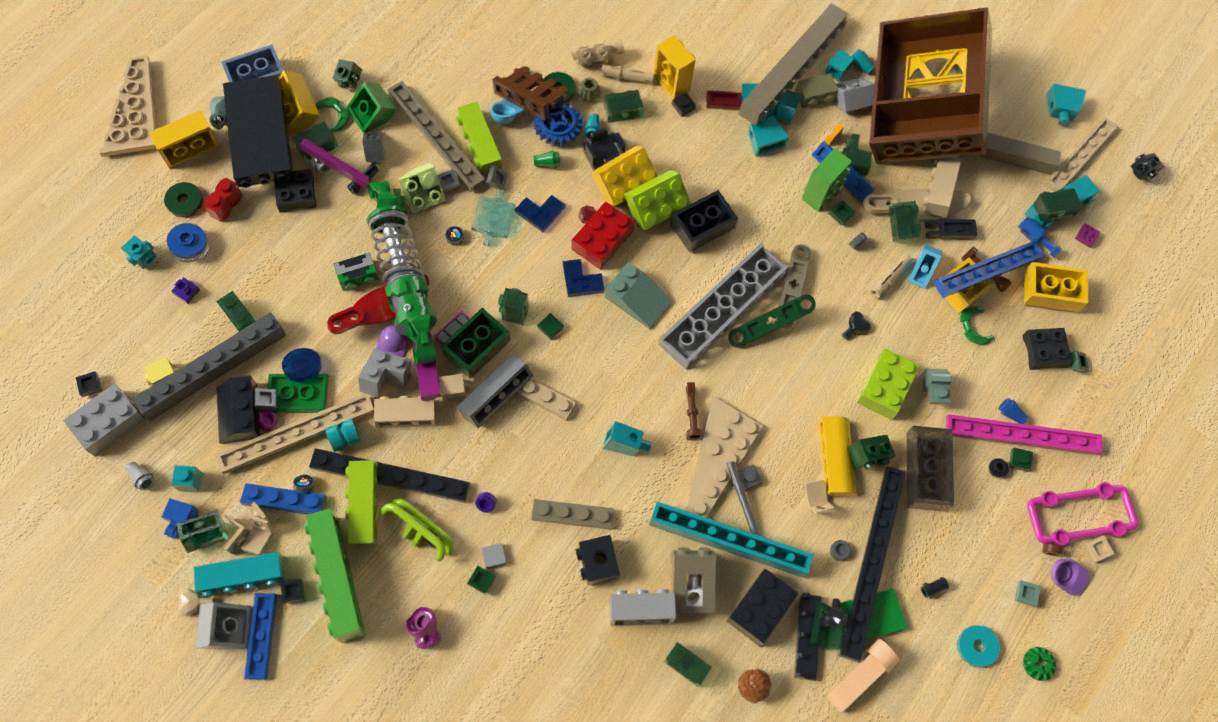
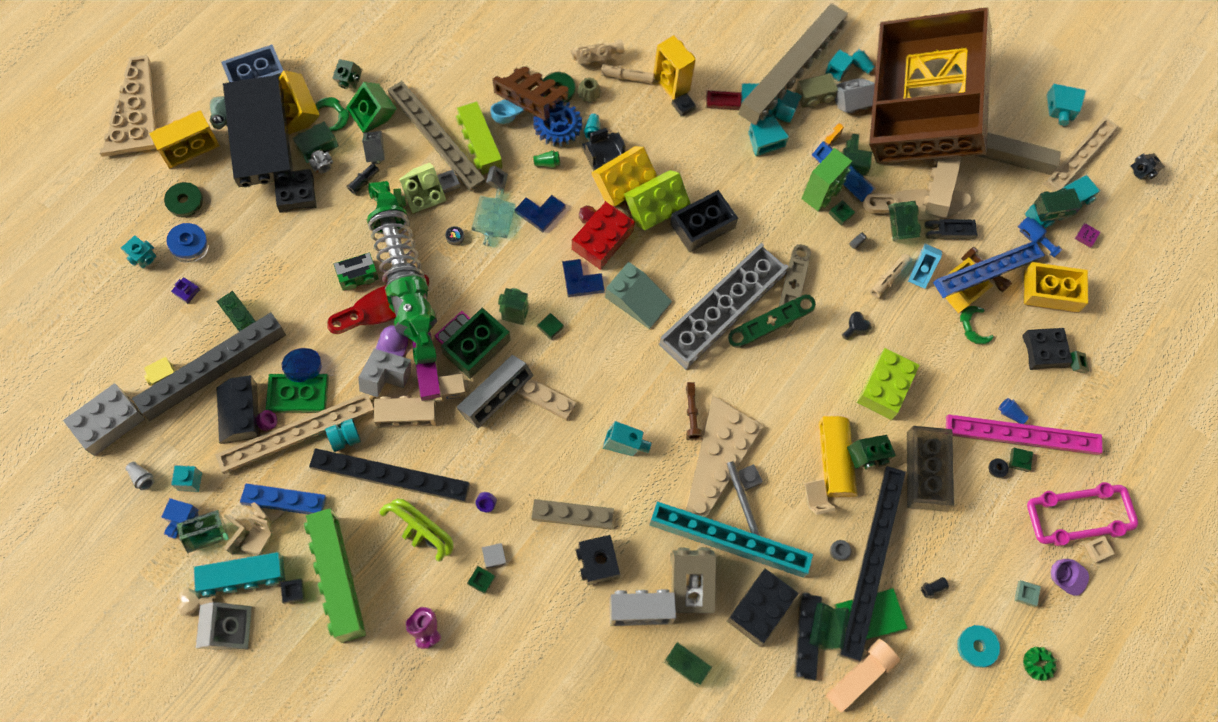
black plate [75,371,102,397] -> none
red brick [204,177,242,222] -> none
blue tile [244,593,278,680] -> none
flat silver plate [254,388,276,410] -> none
tile [293,475,314,494] -> none
magenta tile [301,139,369,189] -> none
lime brick [345,460,377,545] -> none
clear green brick [604,90,643,123] -> none
dark orange piece [738,668,772,704] -> none
black rock [821,598,848,627] -> none
sand green brick [922,368,952,405] -> none
reddish brown tile [1042,544,1064,556] -> none

